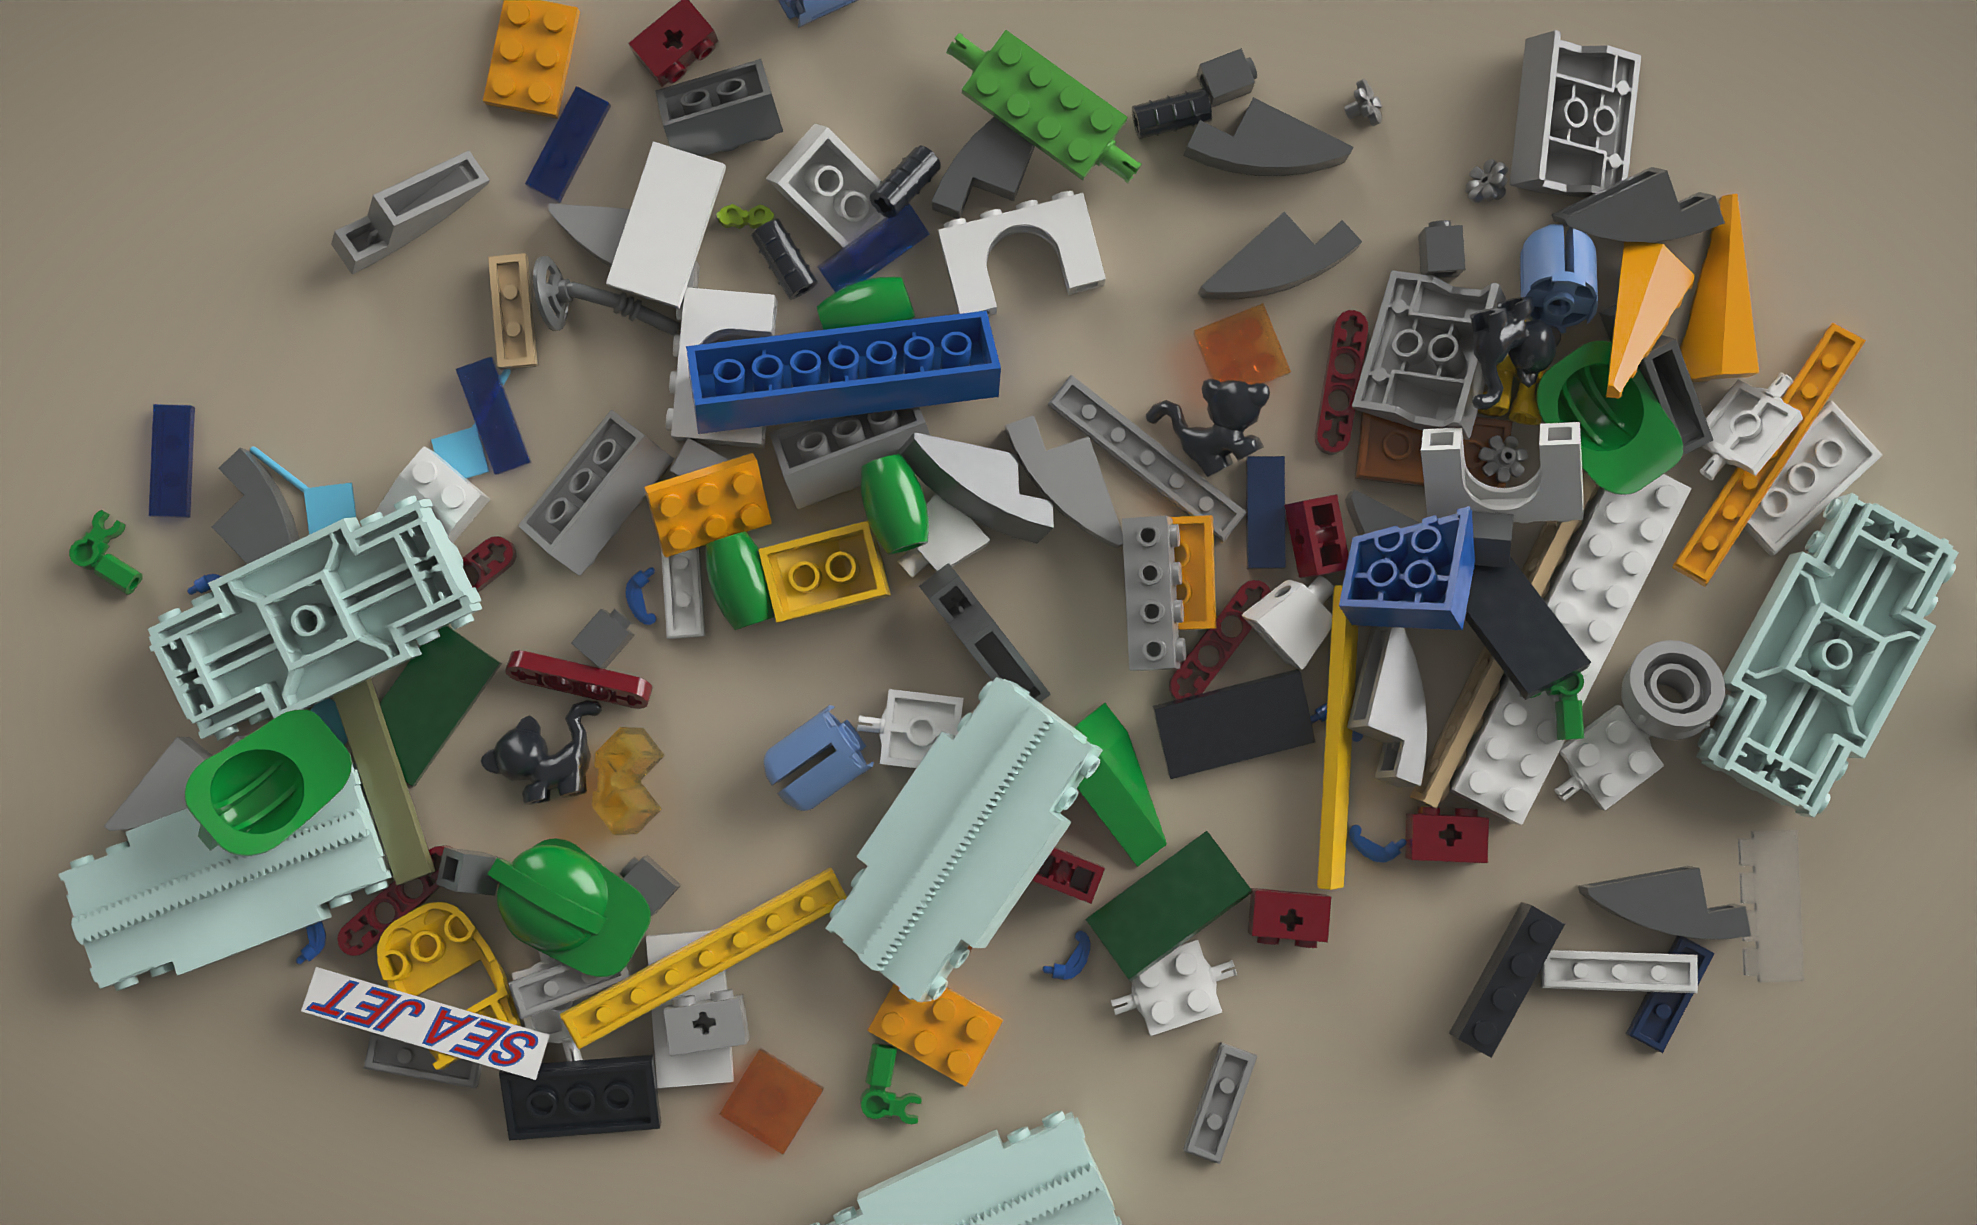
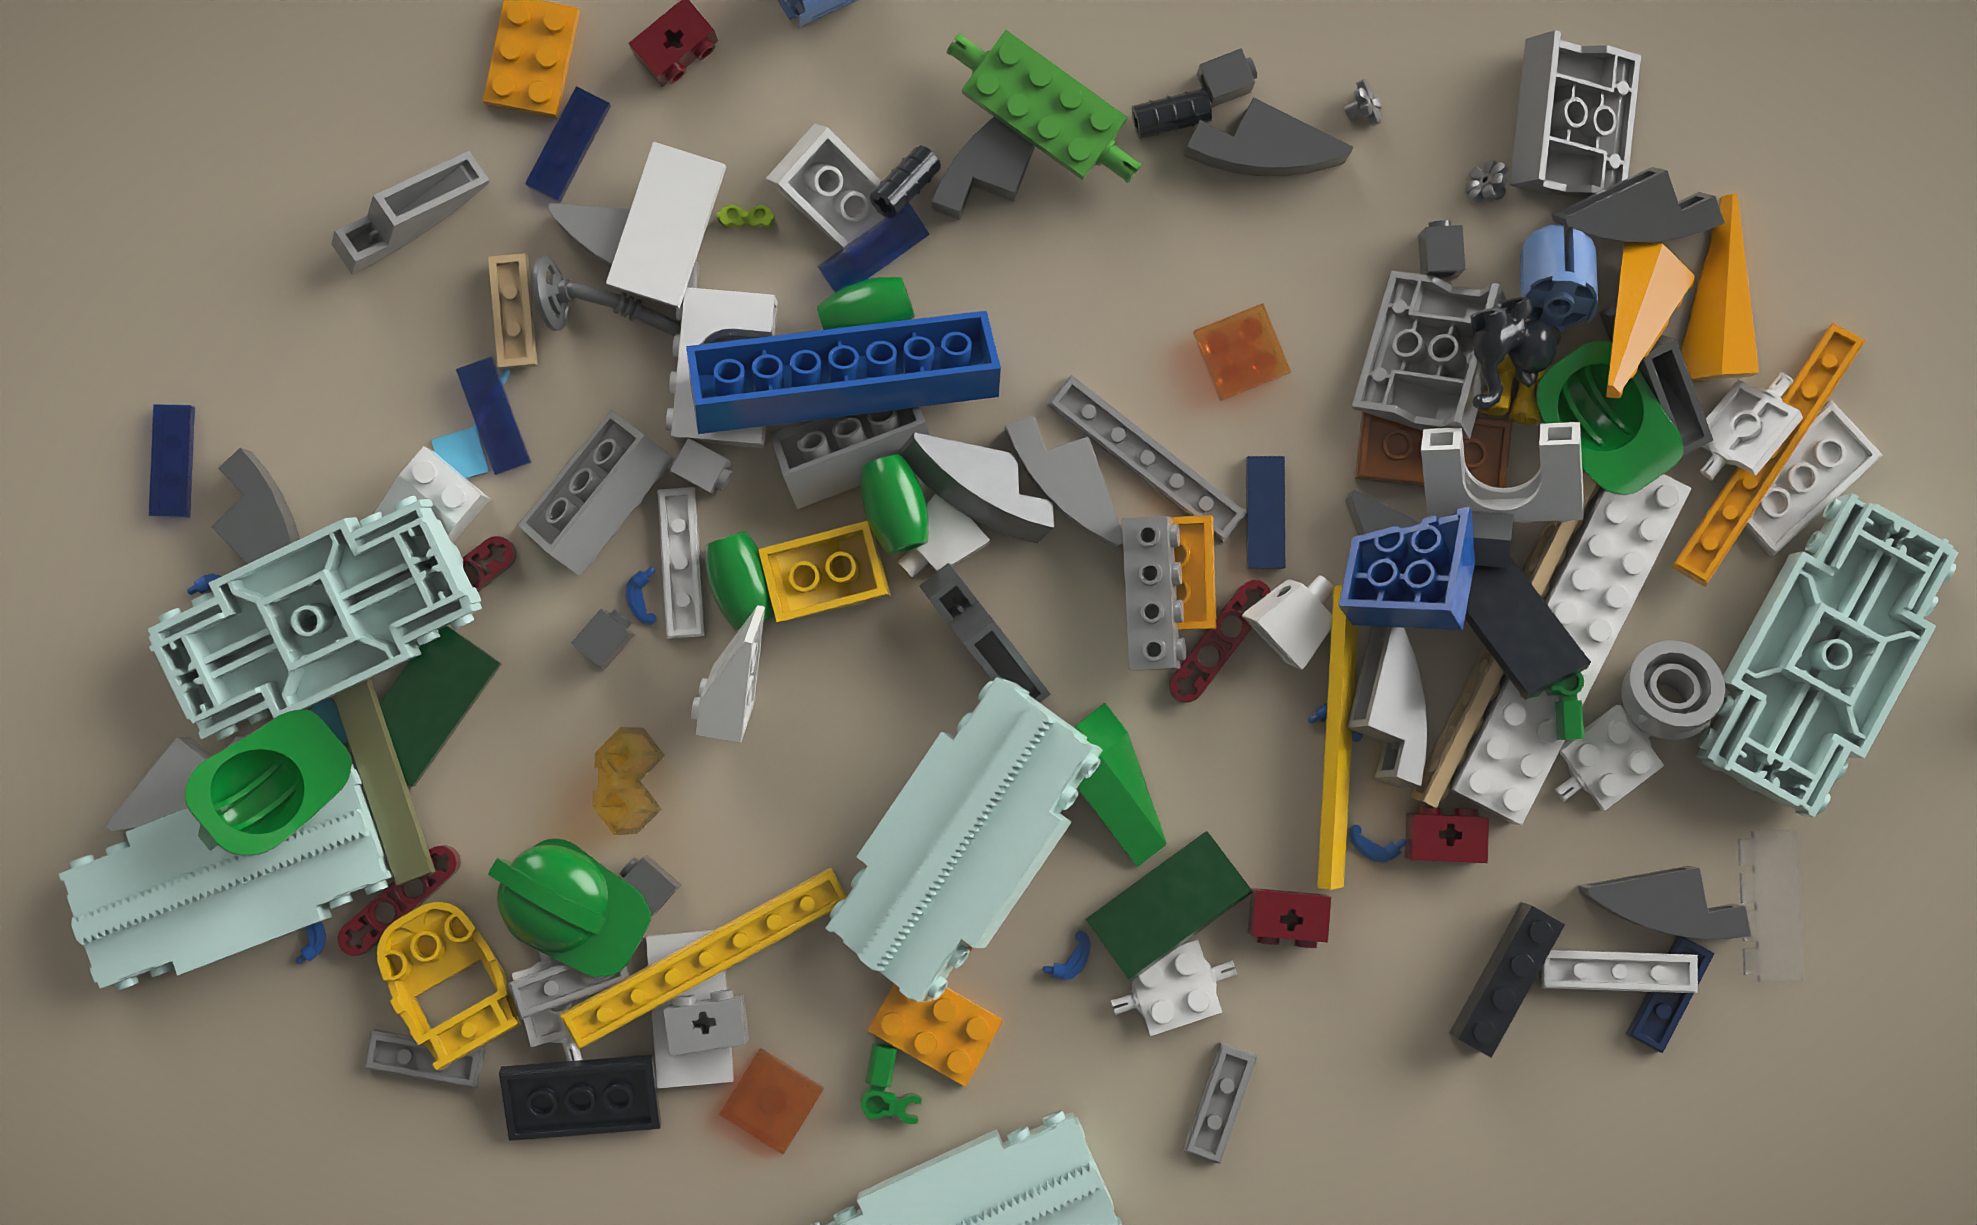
green bar [69,510,143,595] -> none
medium azure piece [250,446,356,535] -> none
sticker [301,967,550,1080] -> none
dark grey brick [436,847,503,896] -> none
black animal [481,700,602,805] -> none
dark red beam [505,650,653,709] -> none
light orange plate [644,453,772,558] -> none
dark grey slope [655,59,783,157] -> none
black axle [751,218,818,300] -> none
medium blue cylinder [764,705,874,811] -> none
white plate [857,689,964,768] -> none
white arch [938,191,1106,316] -> none
dark red brick [1032,847,1105,904] -> none
black animal [1146,379,1270,477] -> none
black tile [1152,669,1316,779] -> none
dark grey slope [1198,212,1362,299] -> none
dark red brick [1285,494,1349,578] -> none
dark red beam [1315,310,1368,455] -> none
flat silver plant [1478,435,1528,483] -> none
none -> white slope [691,605,765,742]

